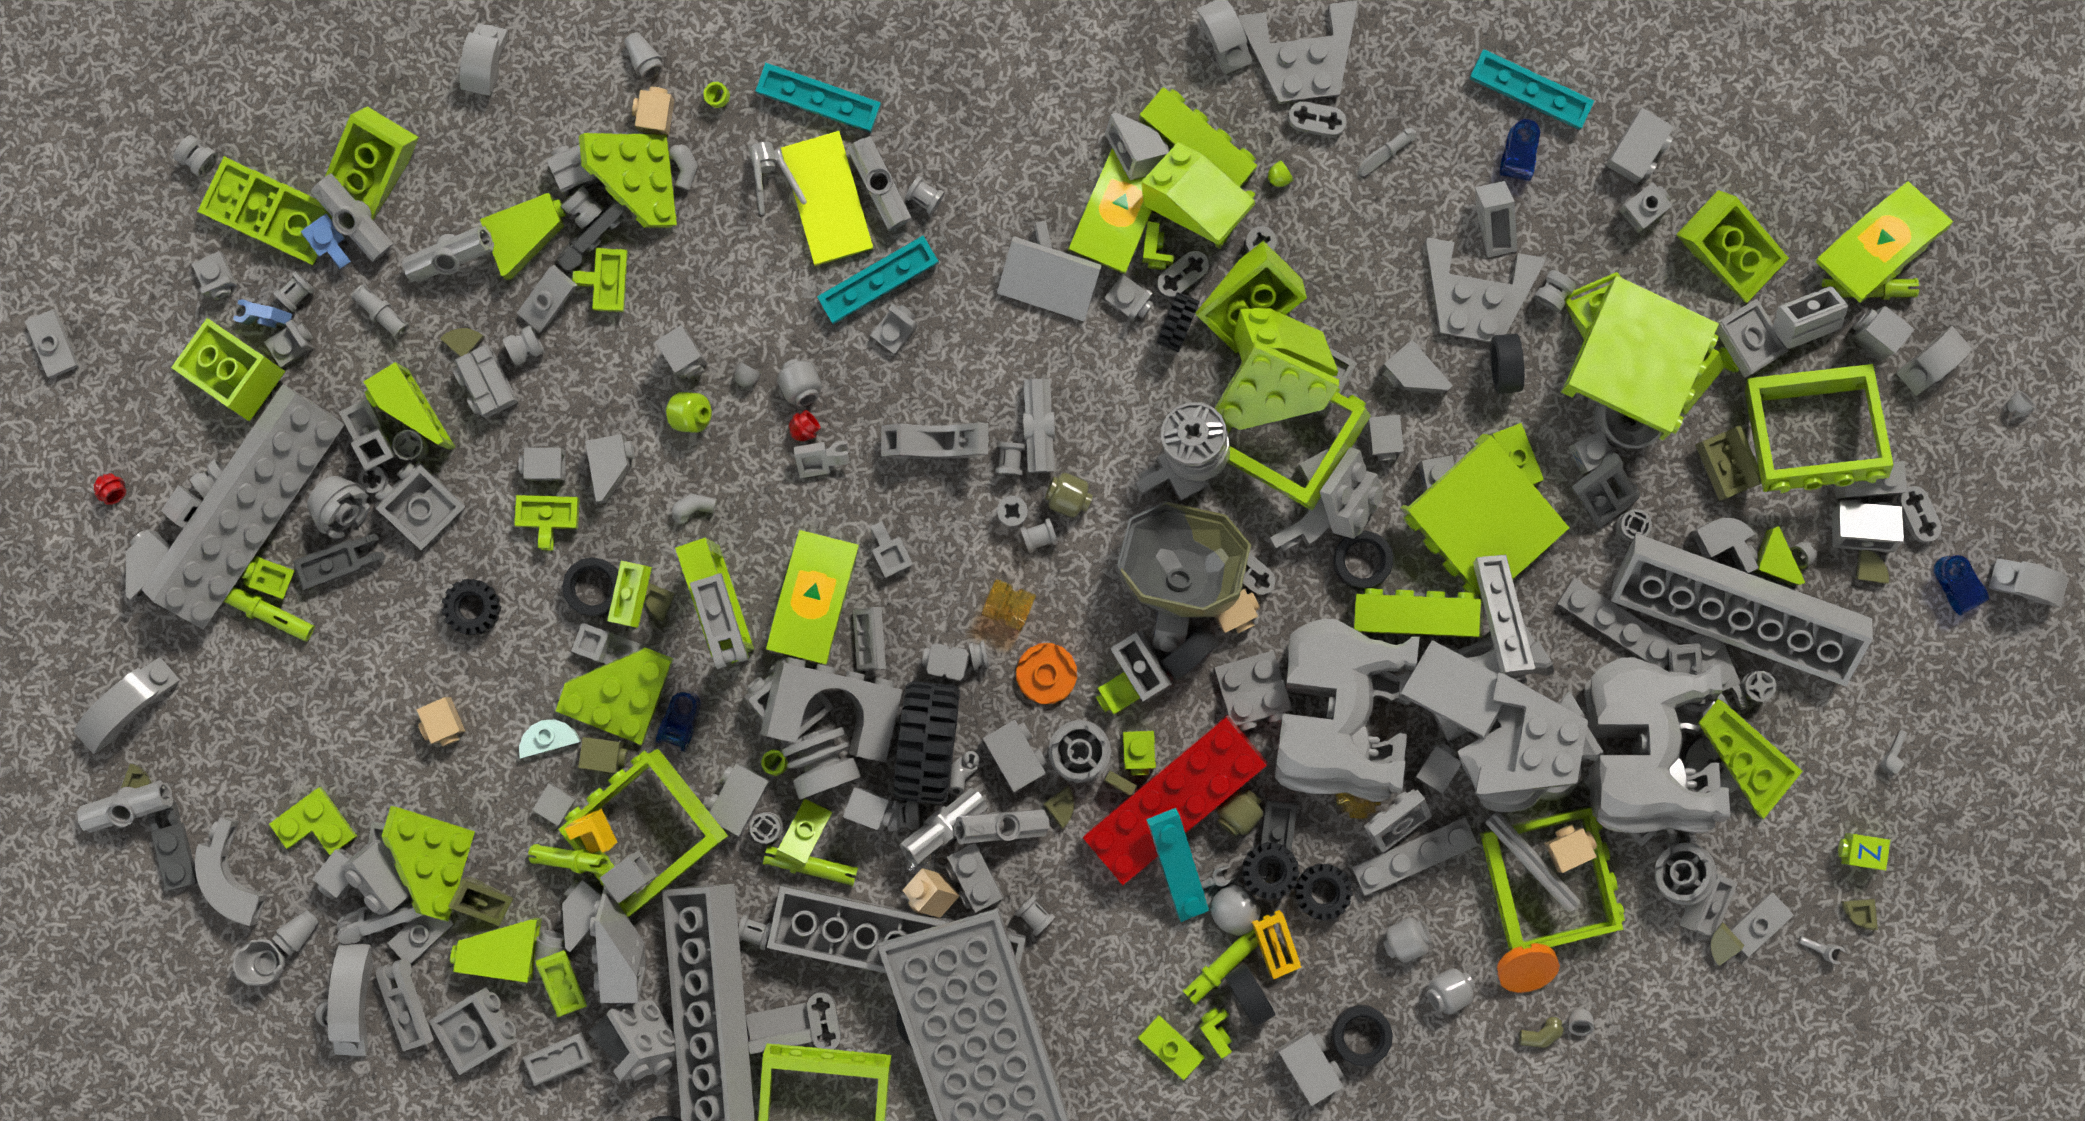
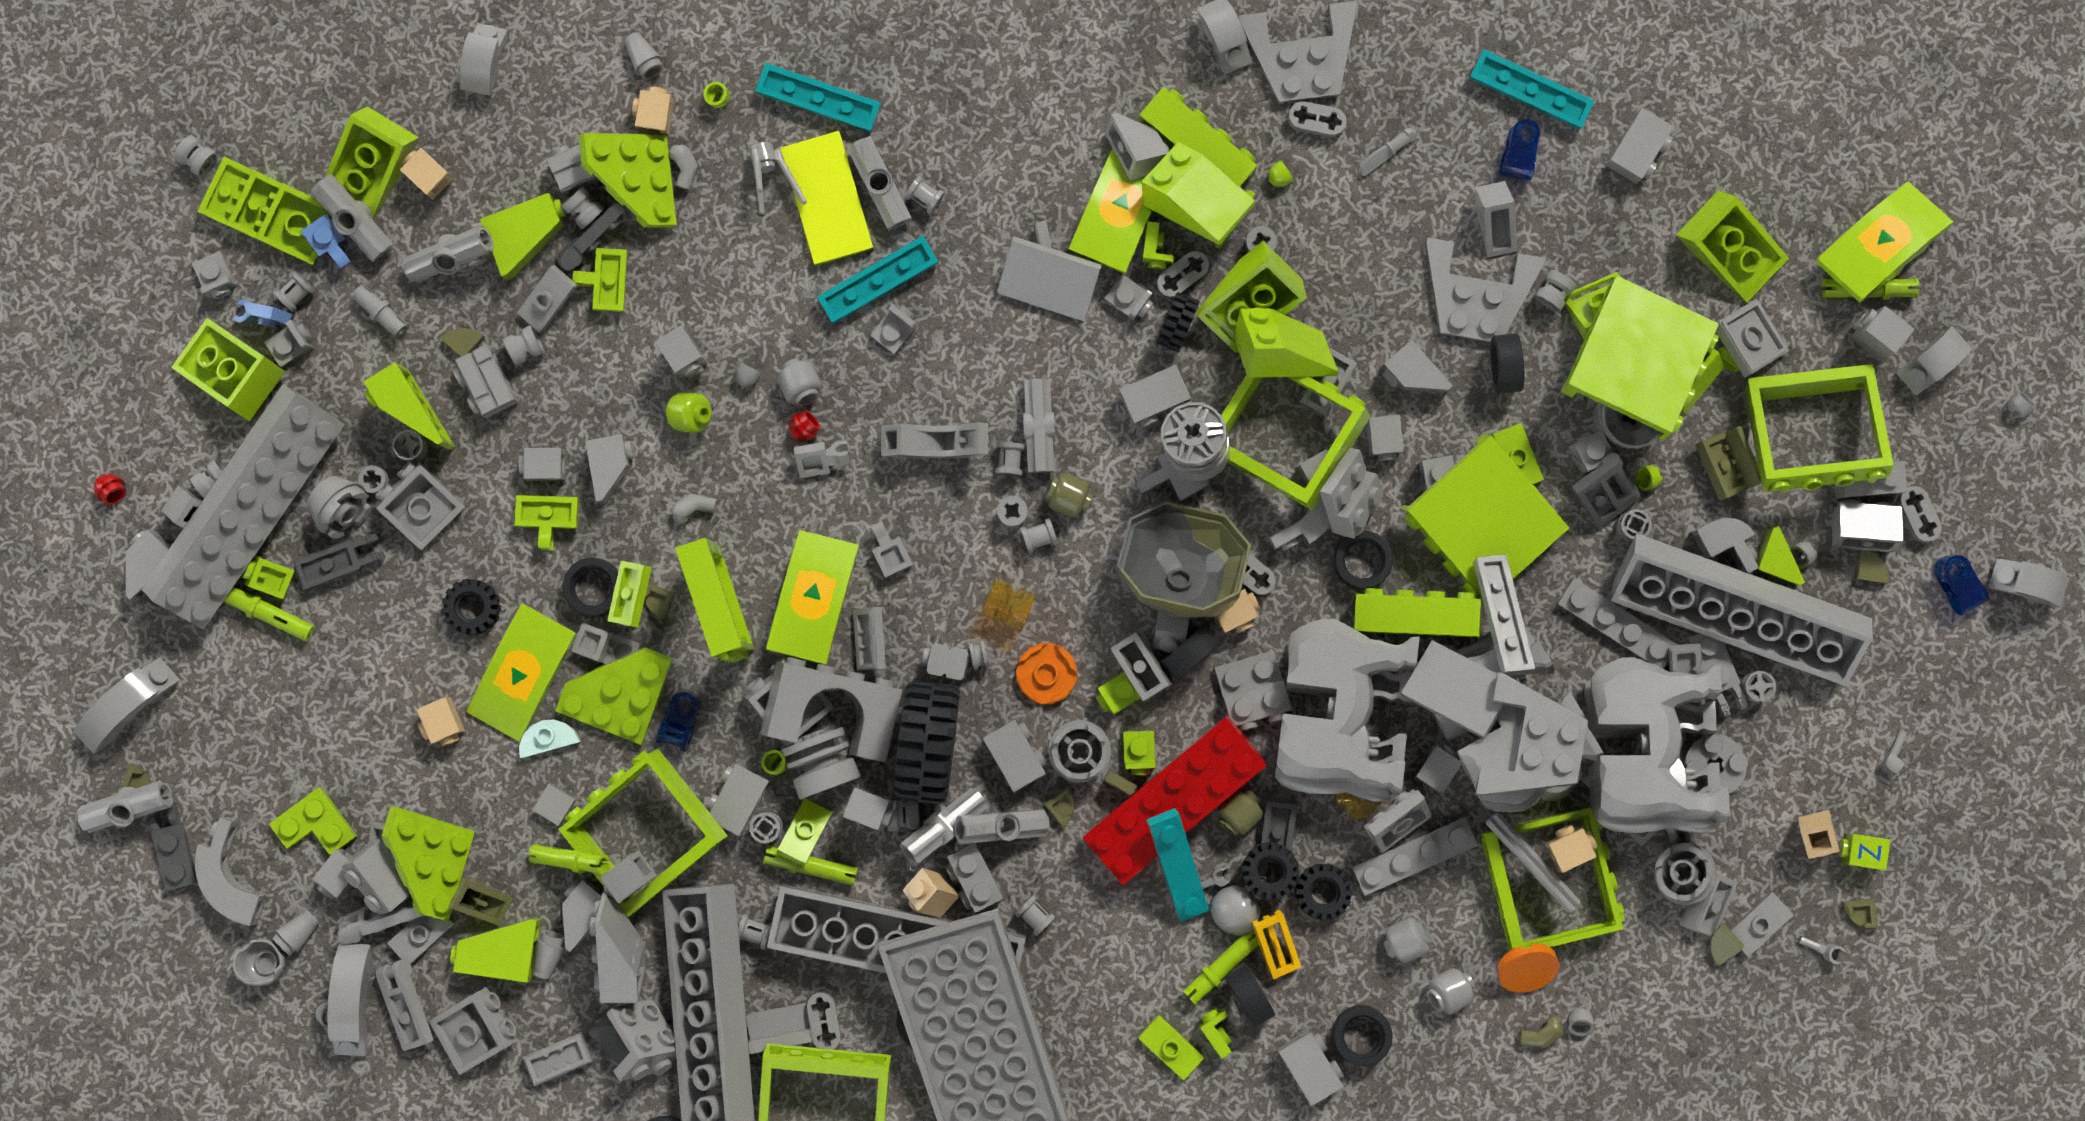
light grey plate [25,309,79,378] -> none
light grey brick [339,398,395,471] -> none
lime plate [536,950,587,1017] -> none
yellow panel [565,809,617,853] -> none
olive brick [578,737,628,773] -> none
light grey plate [690,573,748,669] -> none
light grey arm [949,751,980,796] -> none
lime plate [1214,341,1339,430] -> none
light grey brick [1619,182,1672,233] -> none
lime wing [1699,699,1803,819] -> none
light grey brick [1773,286,1848,349] -> none
none -> tan brick [400,148,453,200]
none -> lime slope [466,603,578,742]
none -> light grey brick [1119,365,1191,428]
none -> lime hinge [1635,465,1663,491]
none -> tan brick [1798,810,1840,859]

